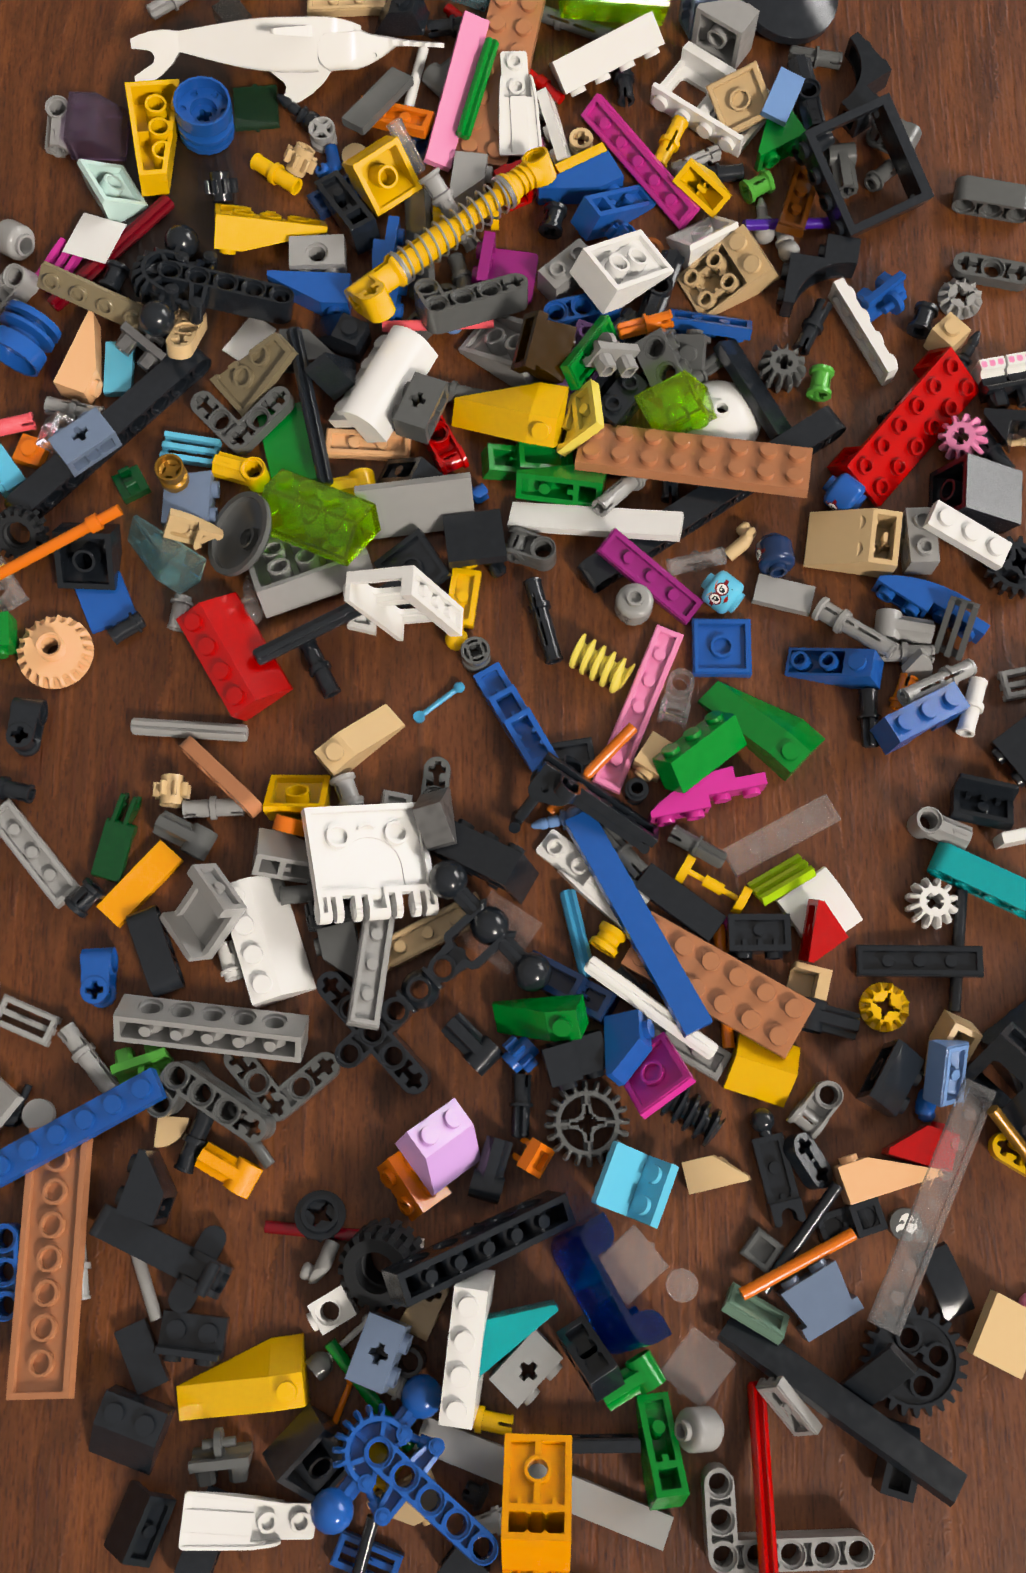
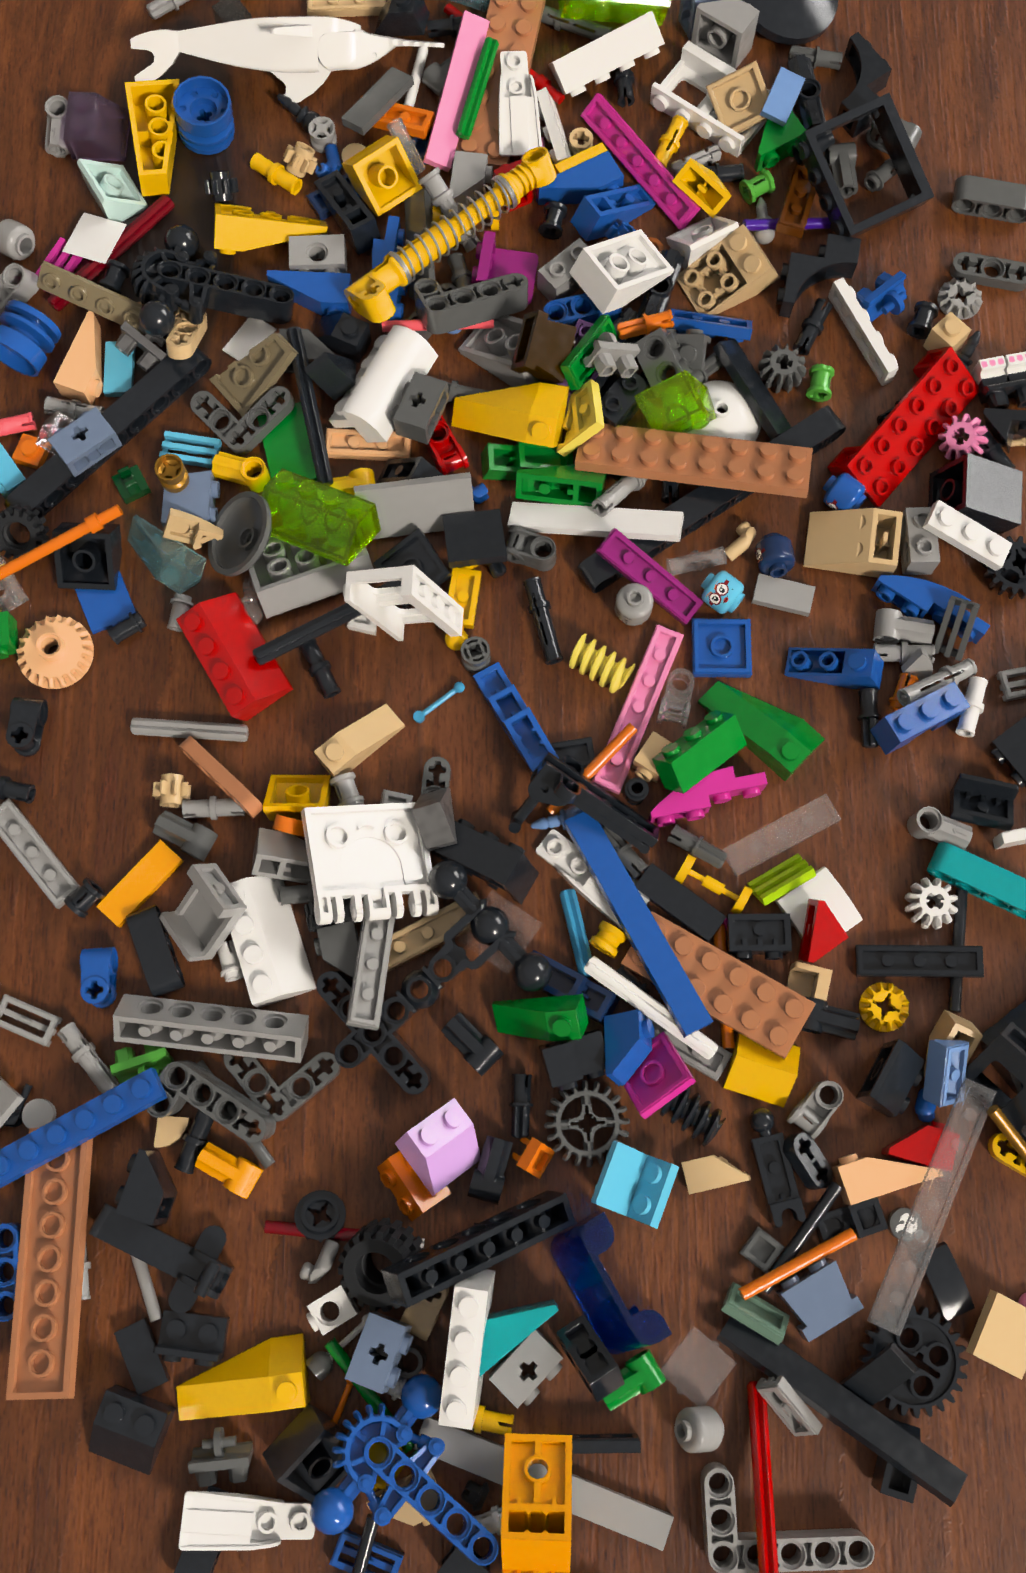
dark green arm [91,792,142,884] -> none
black panel [104,1480,177,1568] -> none
clear green piece [233,84,280,132] -> none
blue gear [501,1035,540,1074] -> none
clear piece [593,1225,669,1305] -> none
green slope [635,1391,690,1511] -> none
clear tile [665,1268,699,1303] -> none
light grey bar [775,231,800,263] -> none
light grey pin [811,596,899,660] -> none

